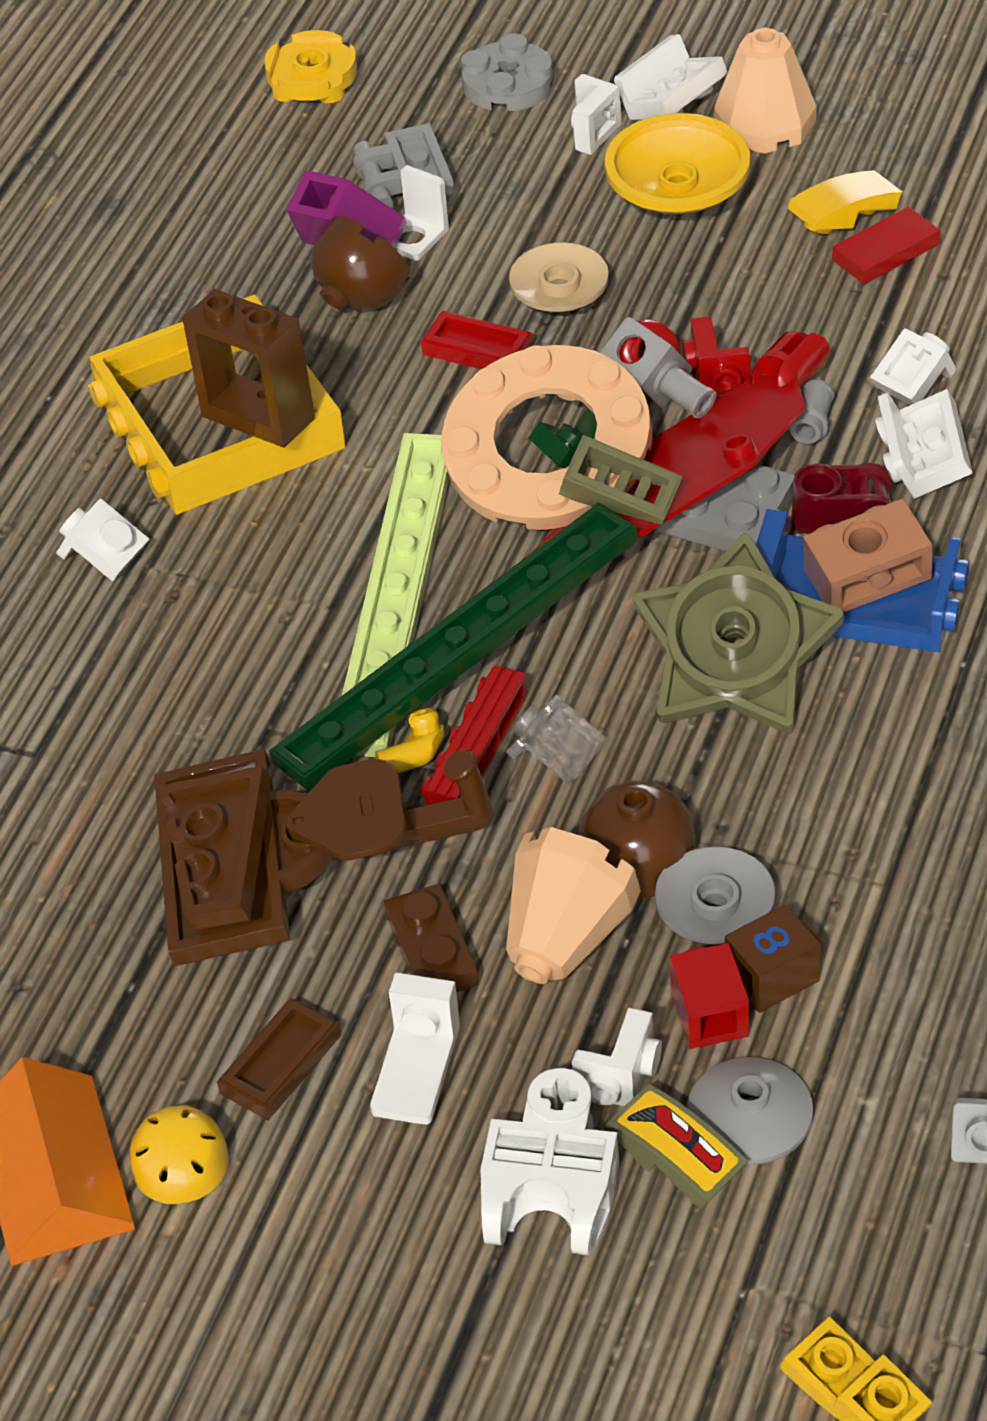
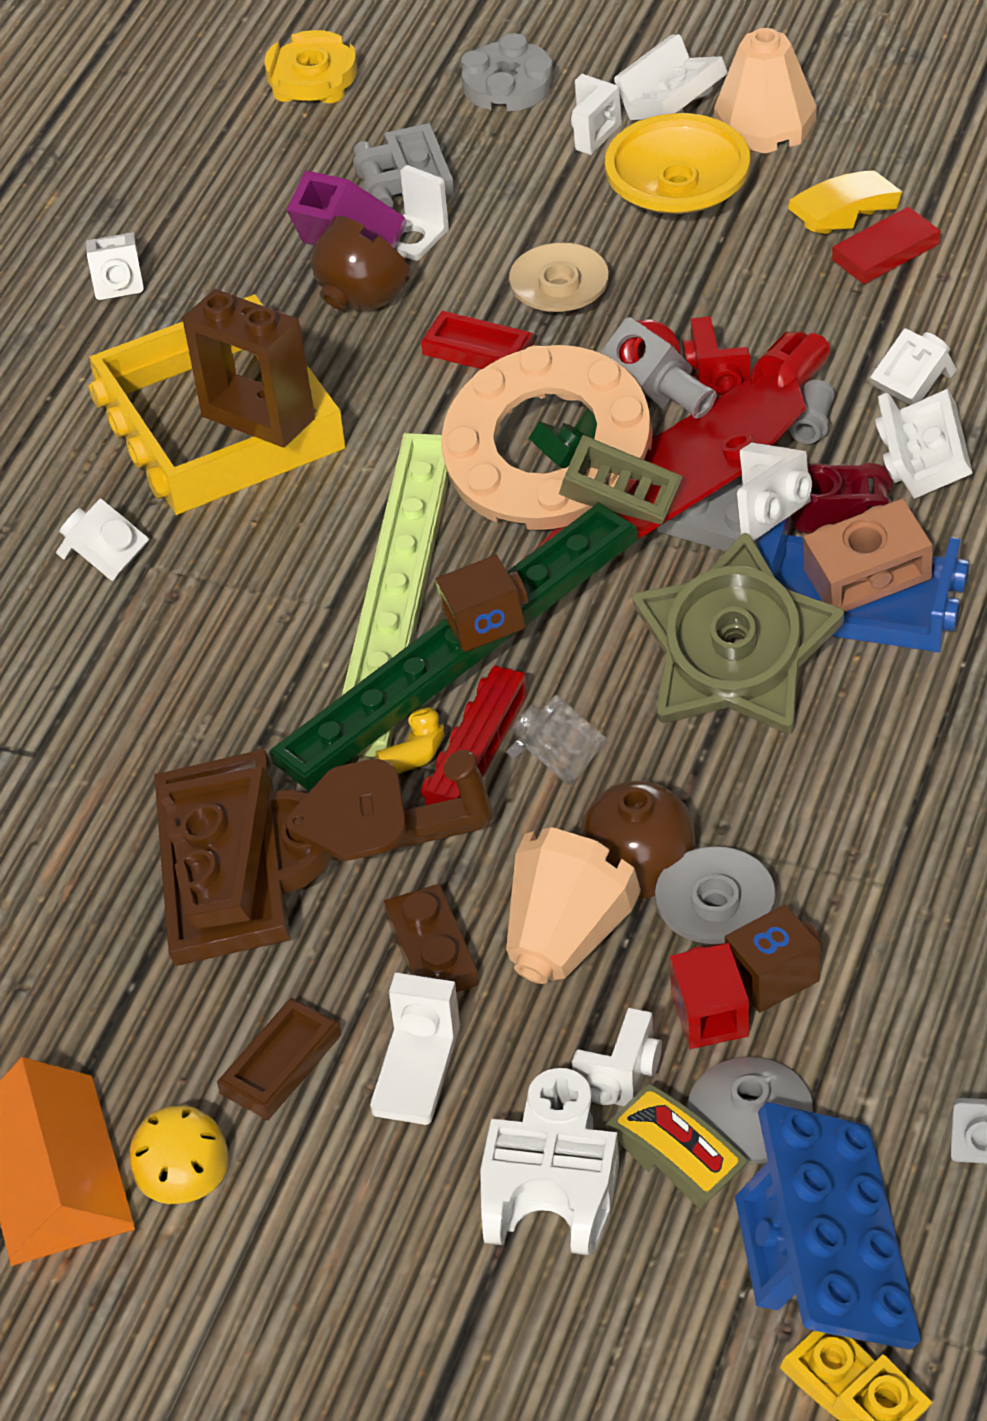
none -> white bracket [86,232,144,300]
none -> reddish brown brick [435,554,528,652]
none -> blue bracket [734,1102,921,1350]
none -> white bracket [737,442,812,541]

